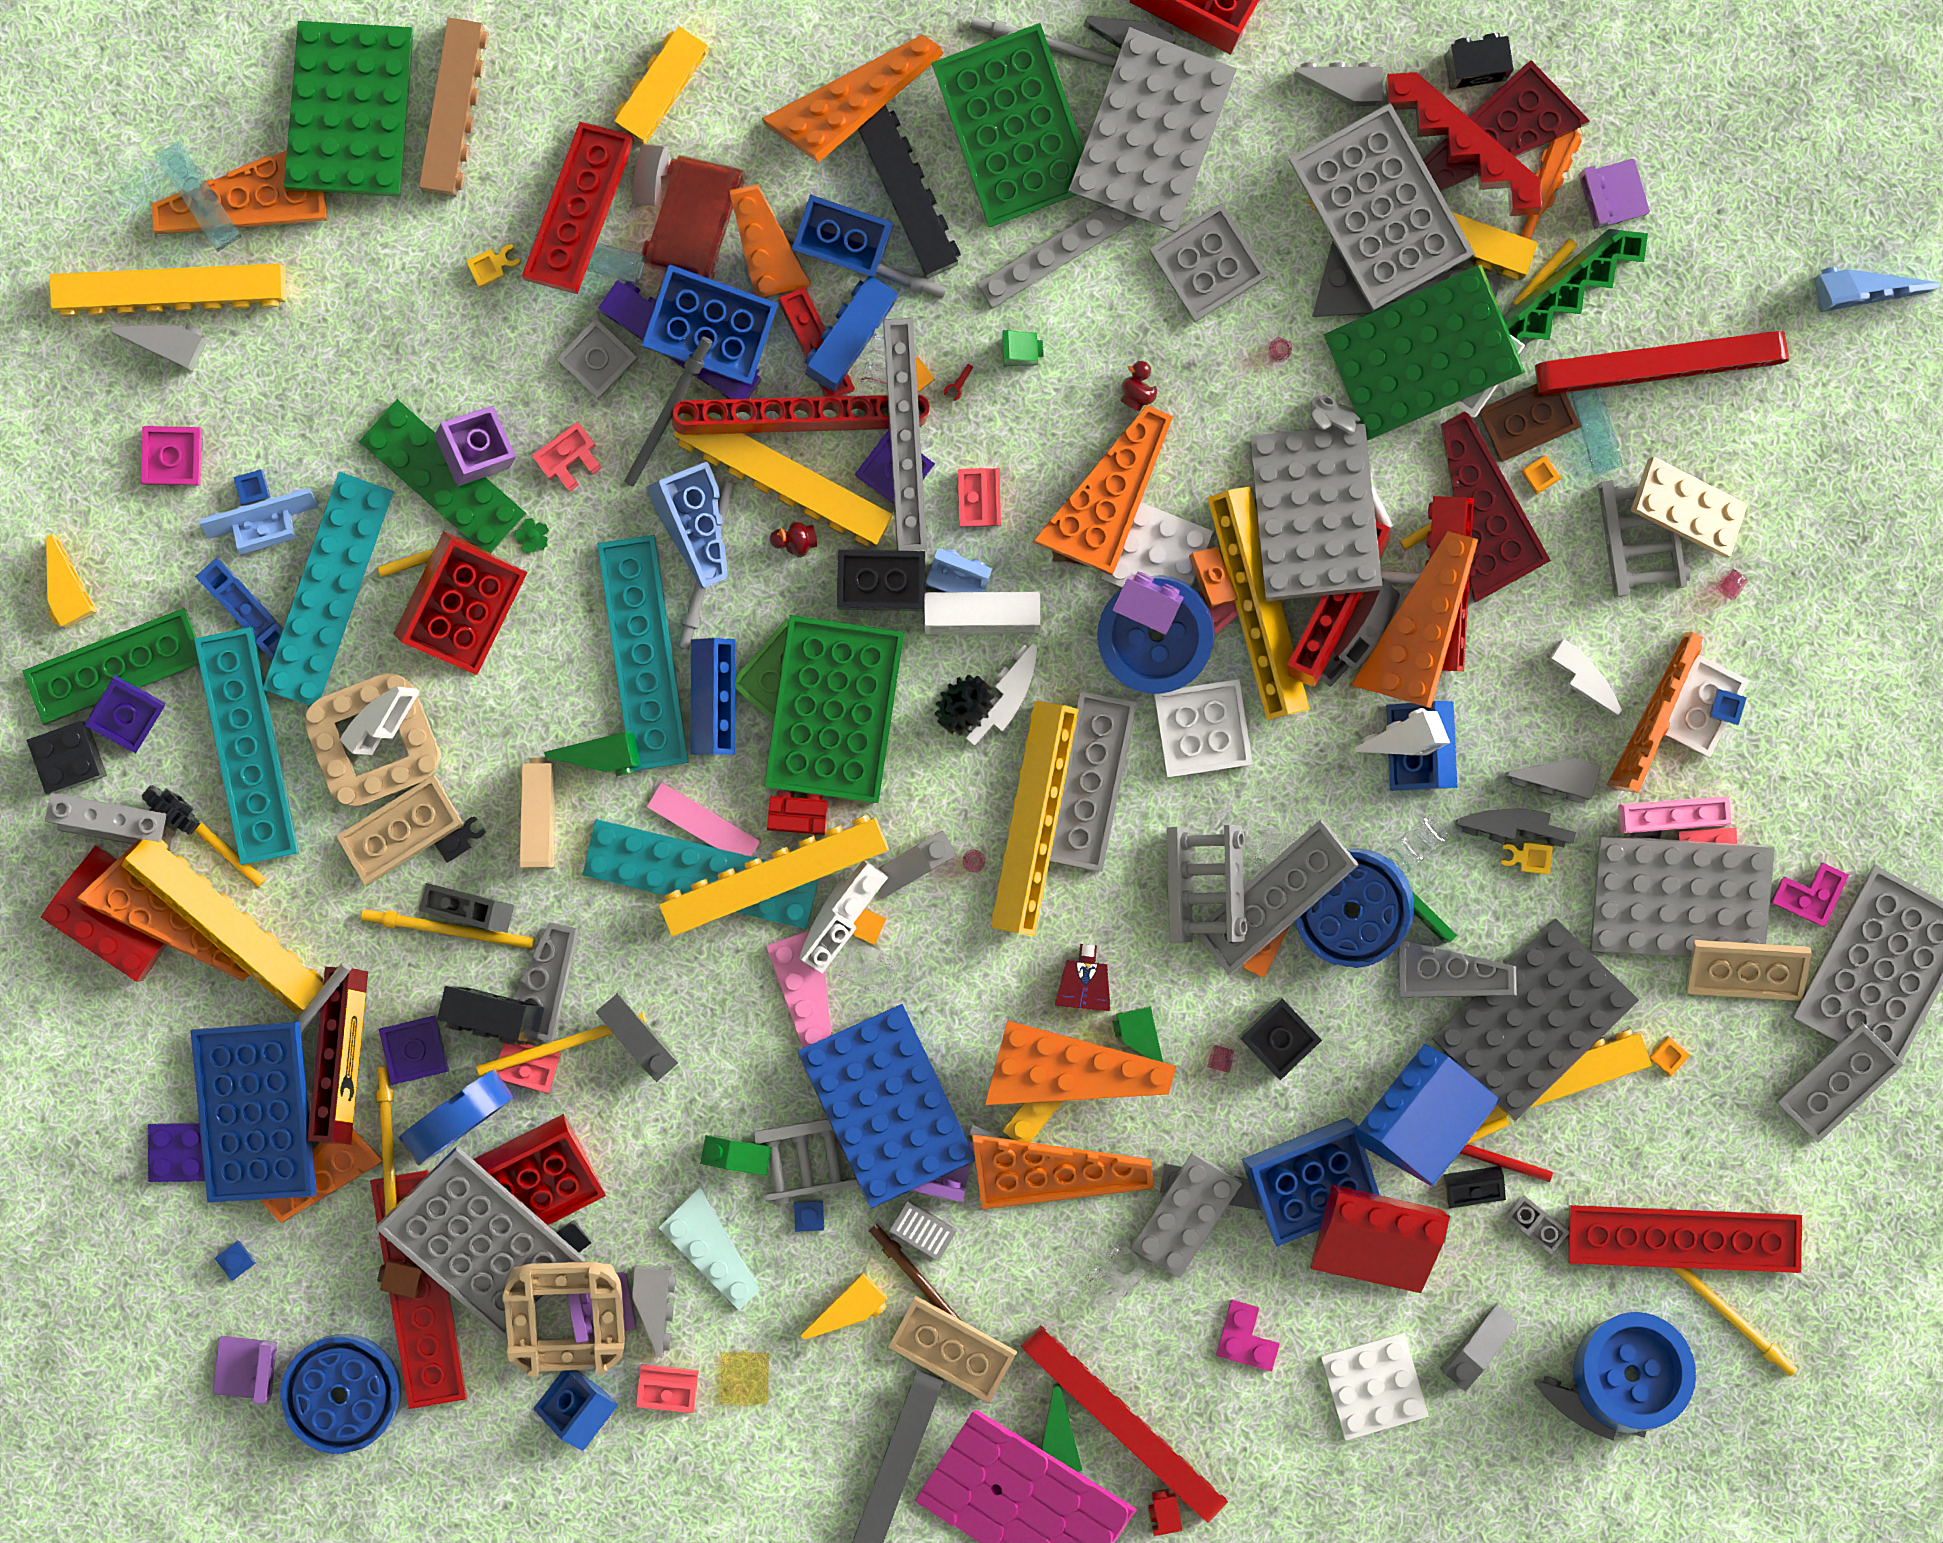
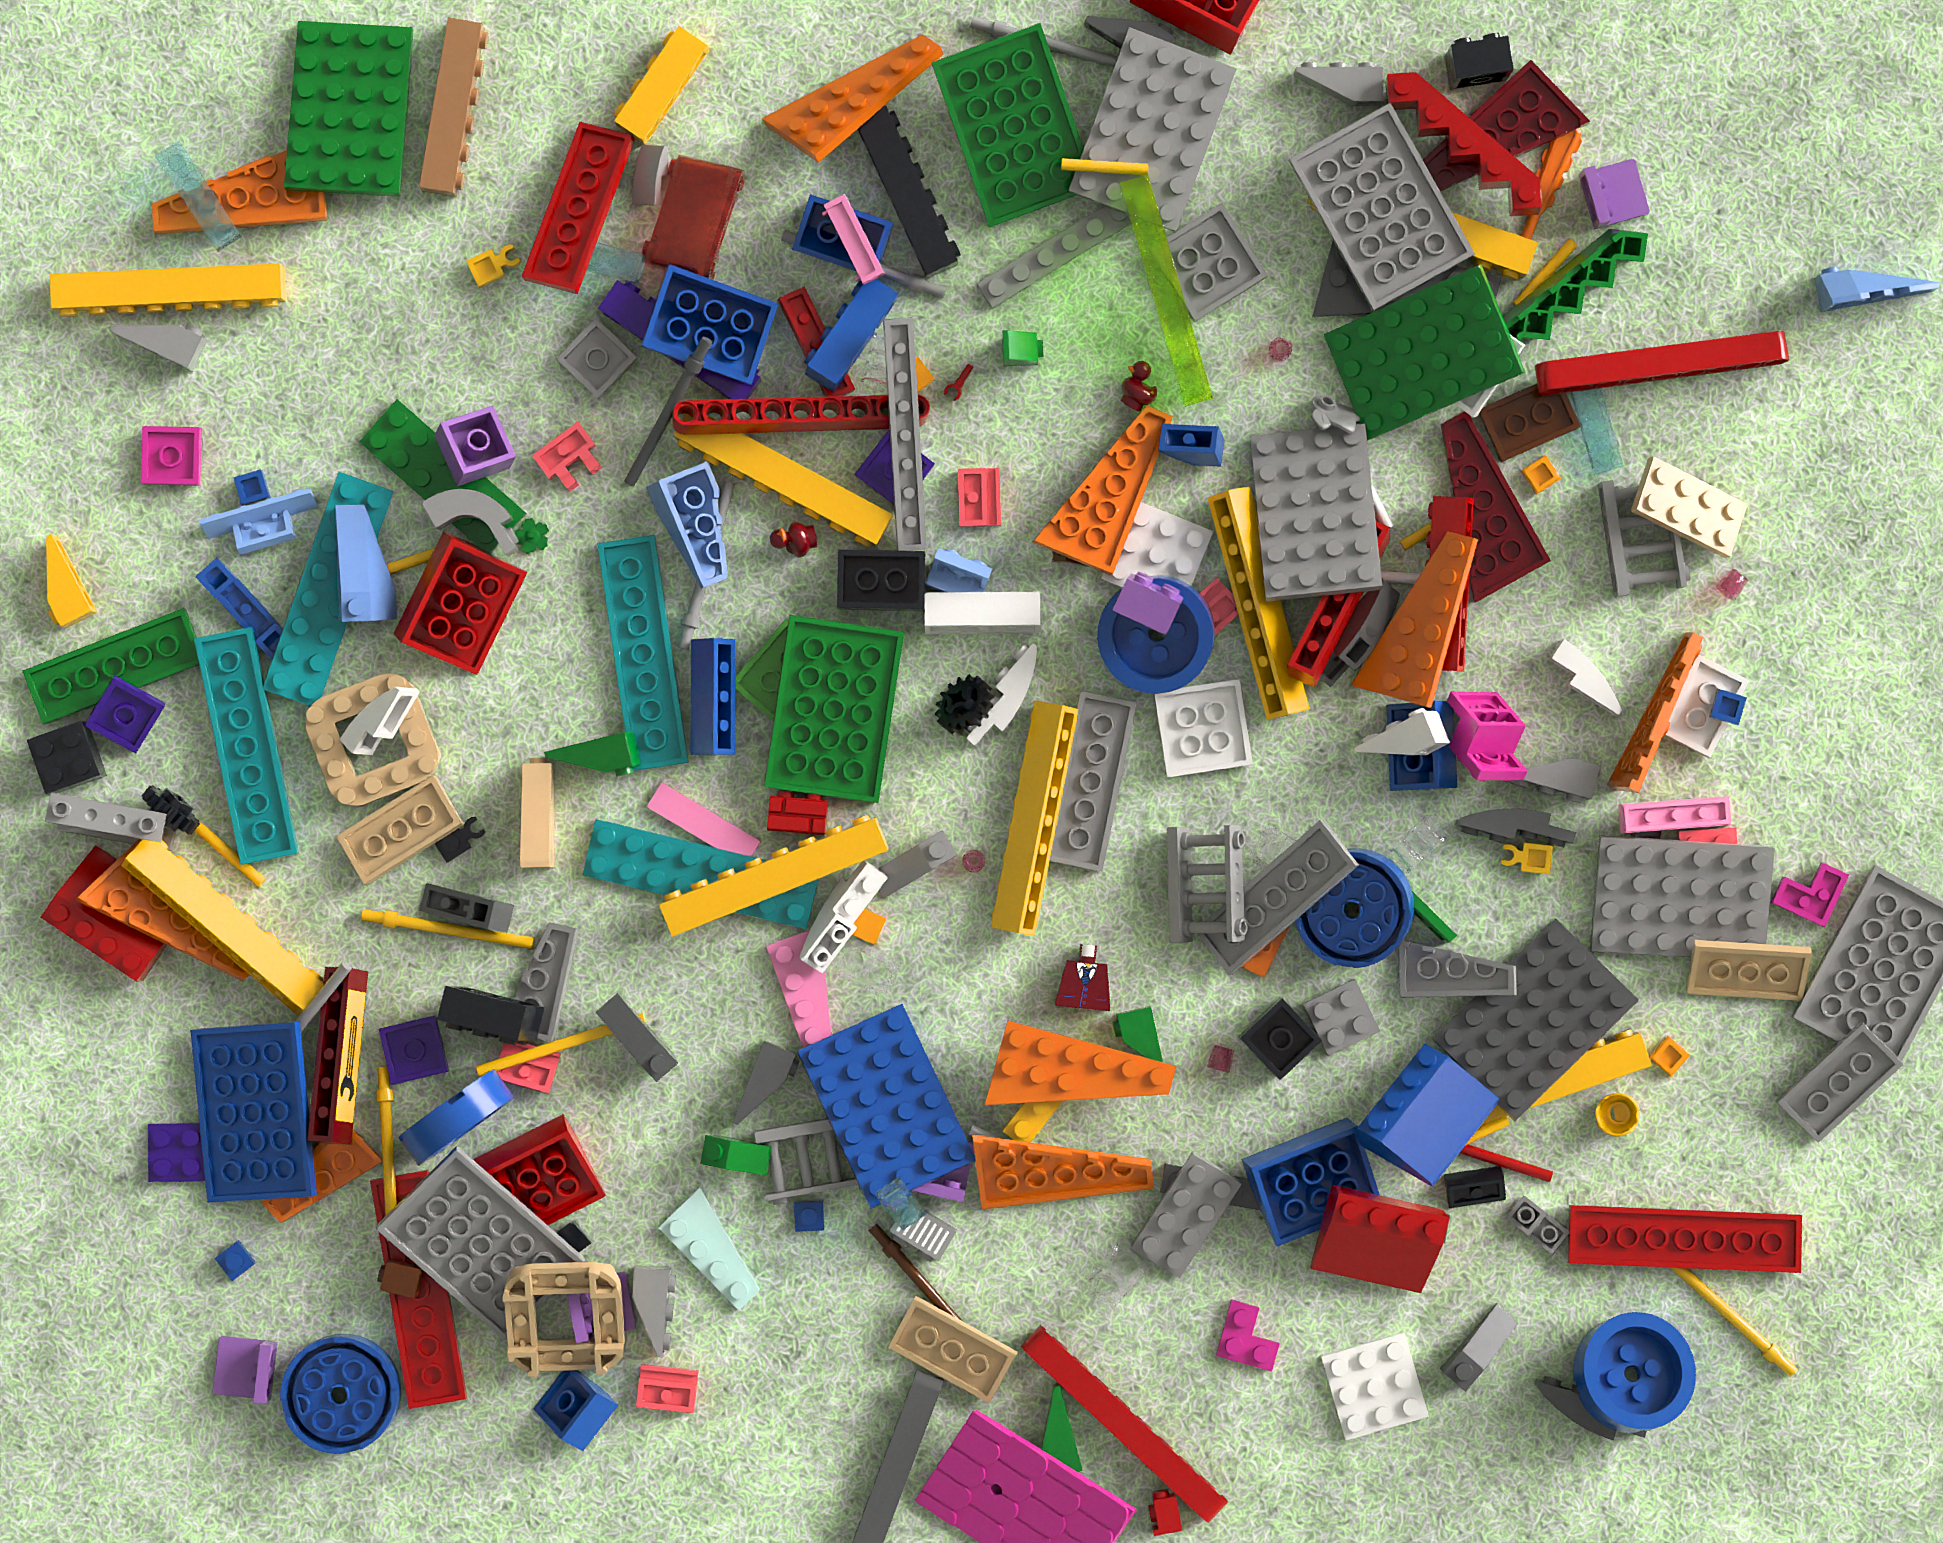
clear yellow piece [720,1349,769,1406] -> none
orange wing [729,184,811,297] -> none
yellow slope [800,1272,887,1340] -> none
orange plate [1189,546,1237,609] -> none
none -> medium blue wedge [335,505,397,622]
none -> light grey arch [422,489,519,556]
none -> dark grey slope [732,1041,800,1125]
none -> bright pink container [822,194,885,285]
none -> clear light blue plate [875,1177,926,1230]
none -> yellow bar [1061,158,1148,176]
none -> clear neon green brick [1118,174,1213,407]
none -> blue slope [1158,424,1225,467]
none -> light grey plate [1303,979,1380,1056]
none -> dark pink bracket [1447,691,1527,782]
none -> yellow hair [1595,1092,1640,1137]

